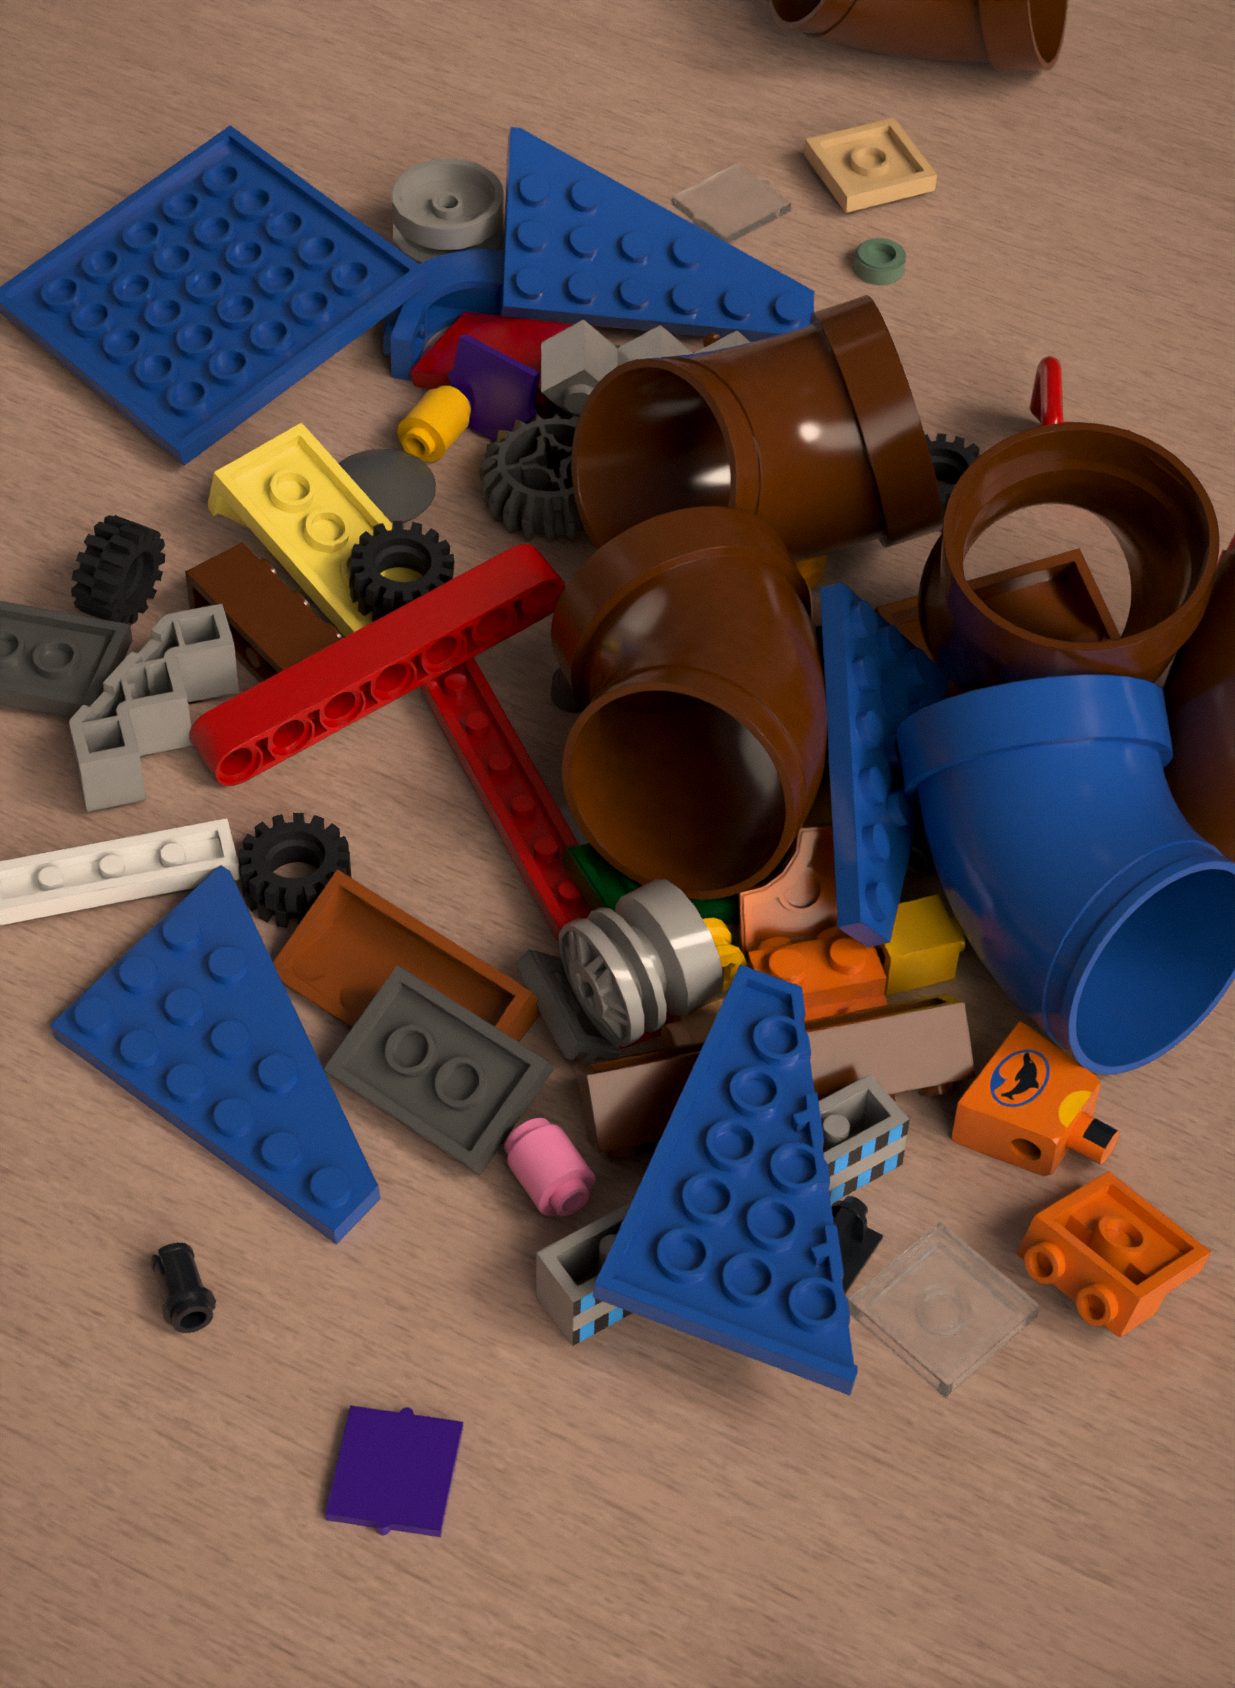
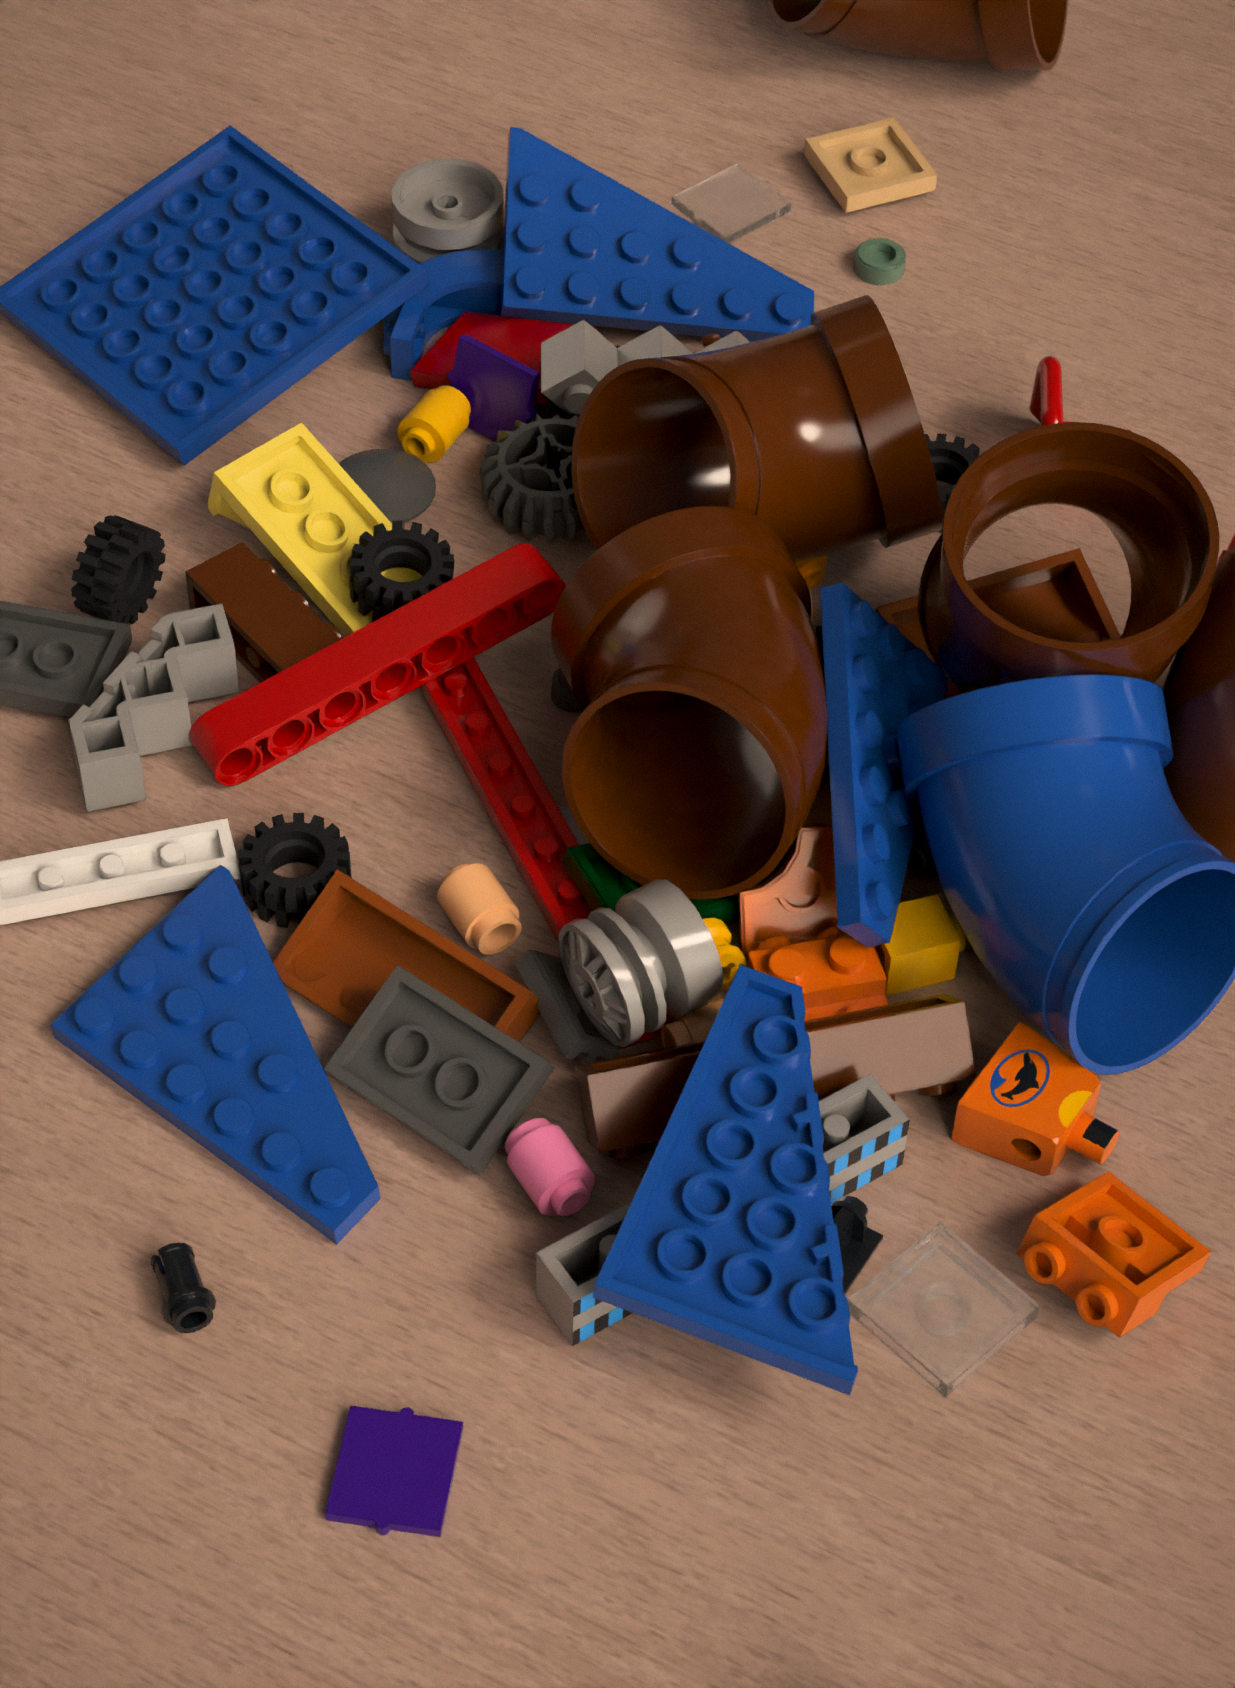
none -> light nougat brick [437,863,522,955]

